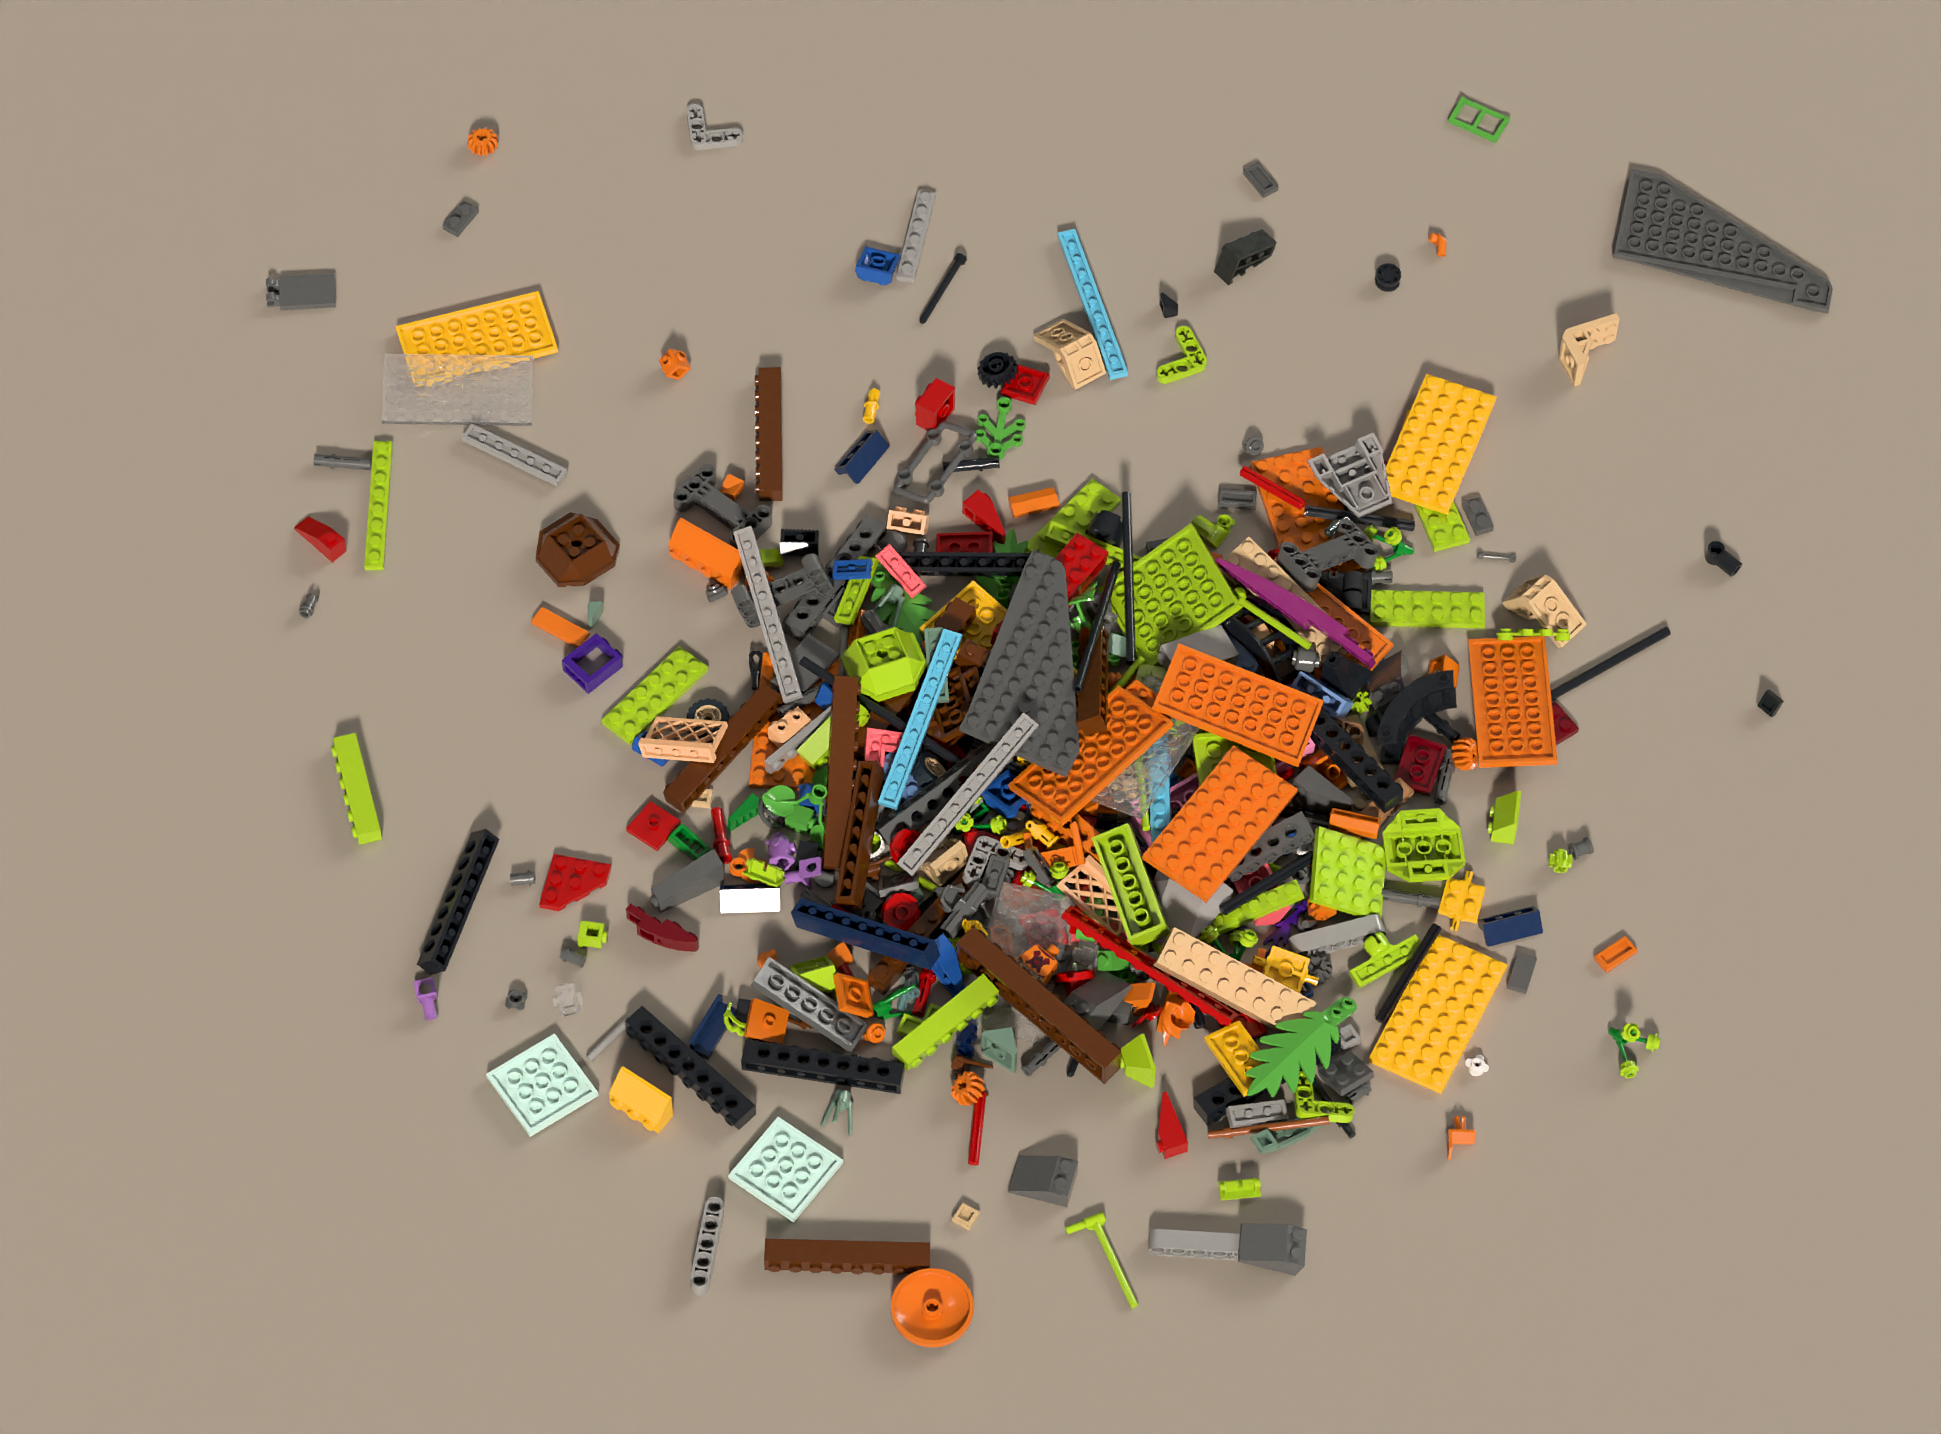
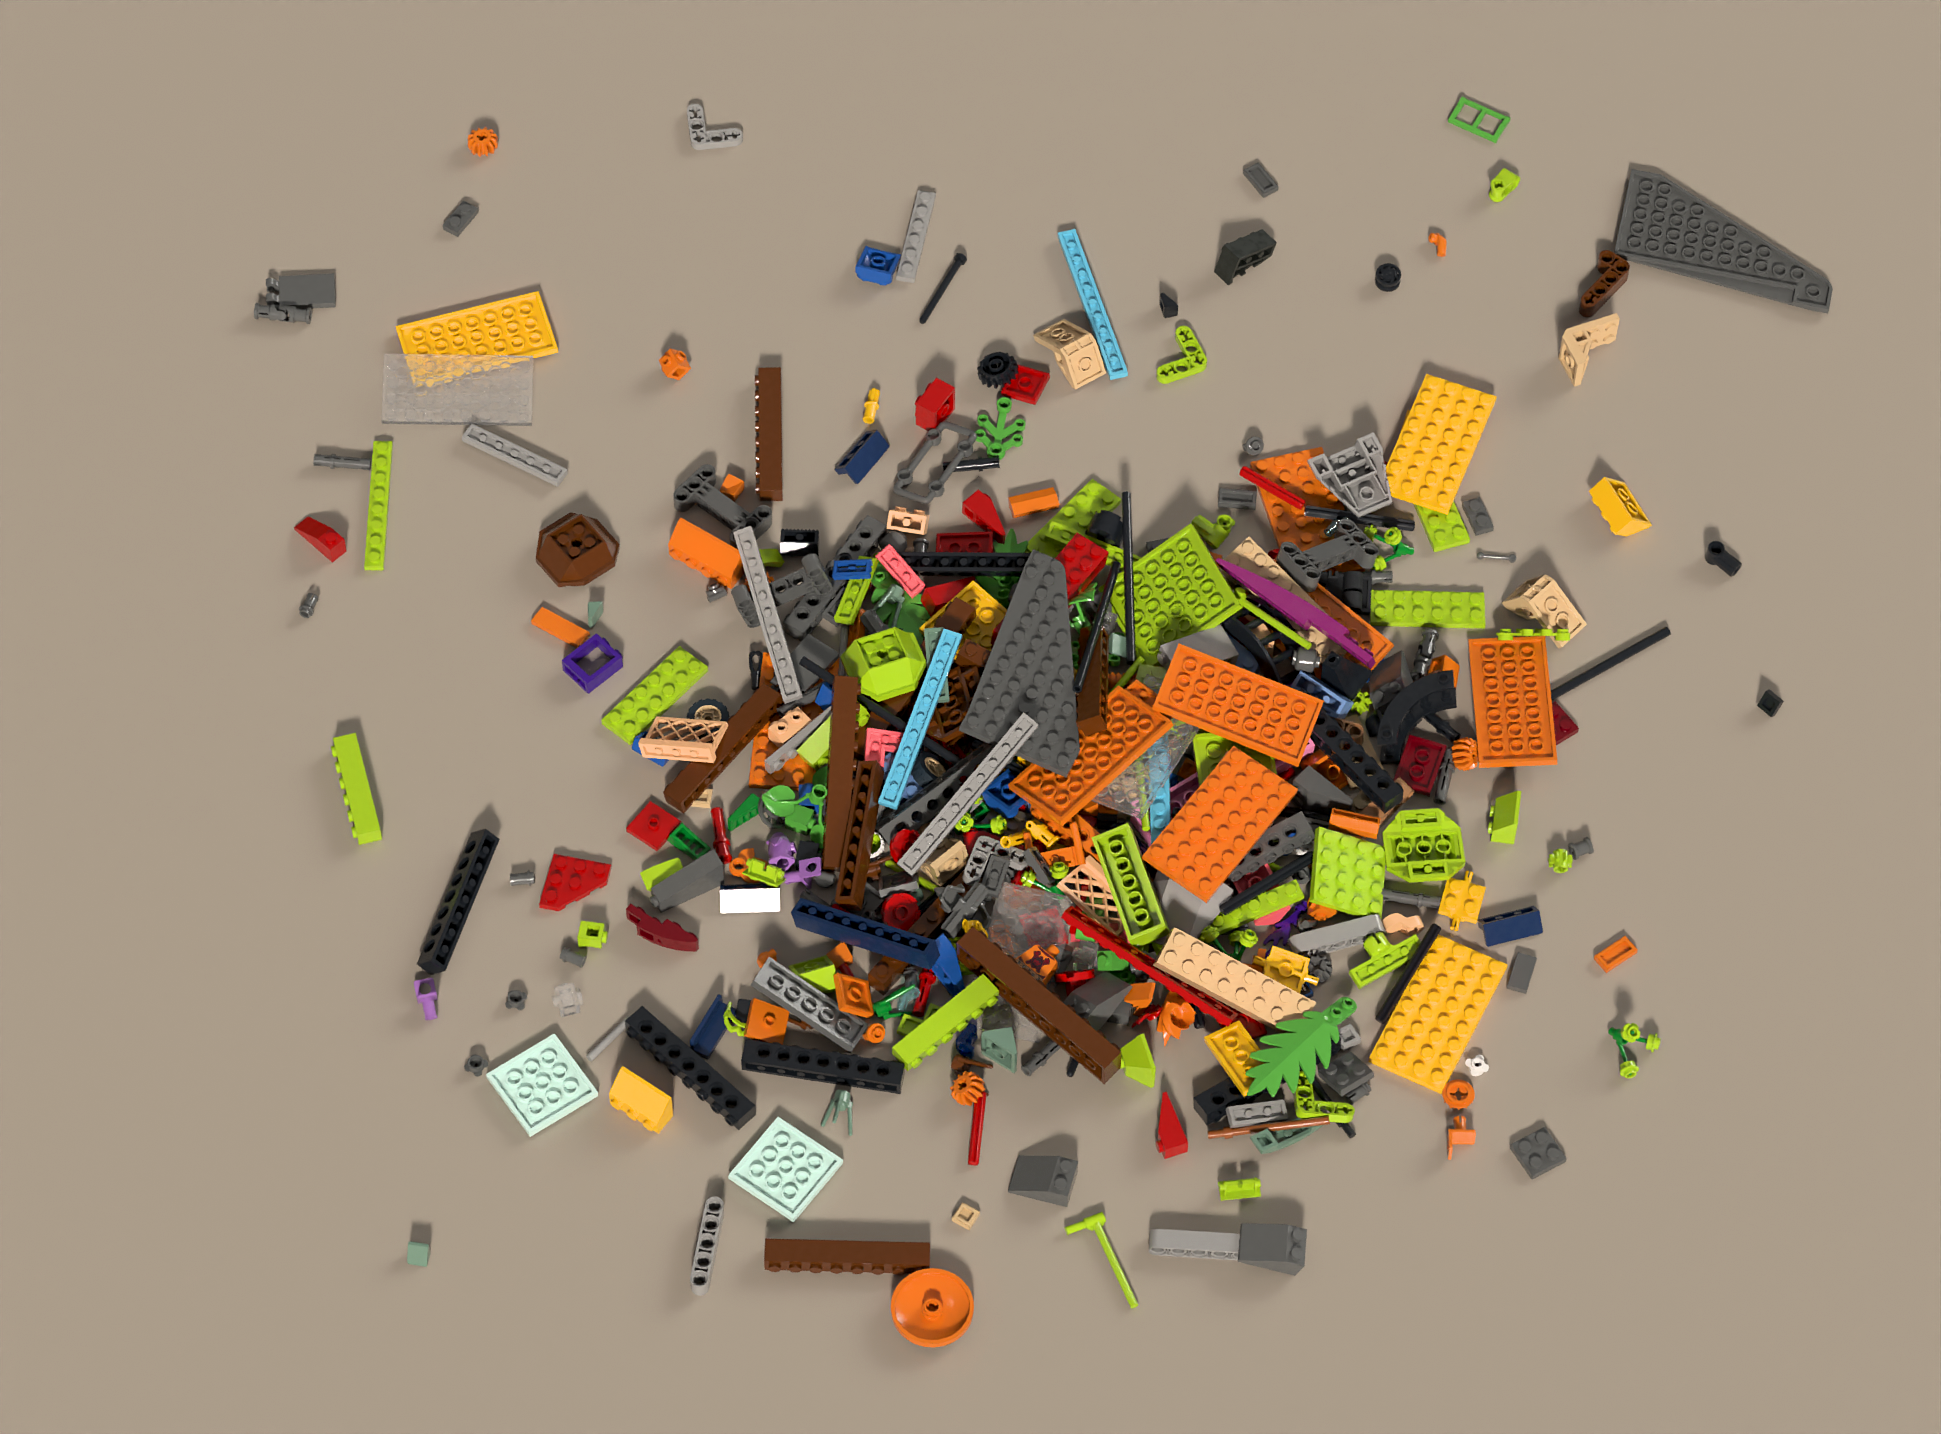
none -> dark grey piece [254,303,312,324]
none -> sand green slope [407,1241,430,1267]
none -> dark grey plate [464,1055,488,1077]
none -> lime slope [640,858,683,891]
none -> red slope [920,576,975,617]
none -> light nougat piece [1382,913,1424,936]
none -> dark grey piece [1410,628,1439,681]
none -> orange gear [1442,1079,1475,1111]
none -> lime piece [1489,168,1520,202]
none -> dark grey plate [1510,1127,1567,1179]
none -> reddish brown beam [1579,250,1630,317]
none -> yellow slope [1589,477,1652,537]

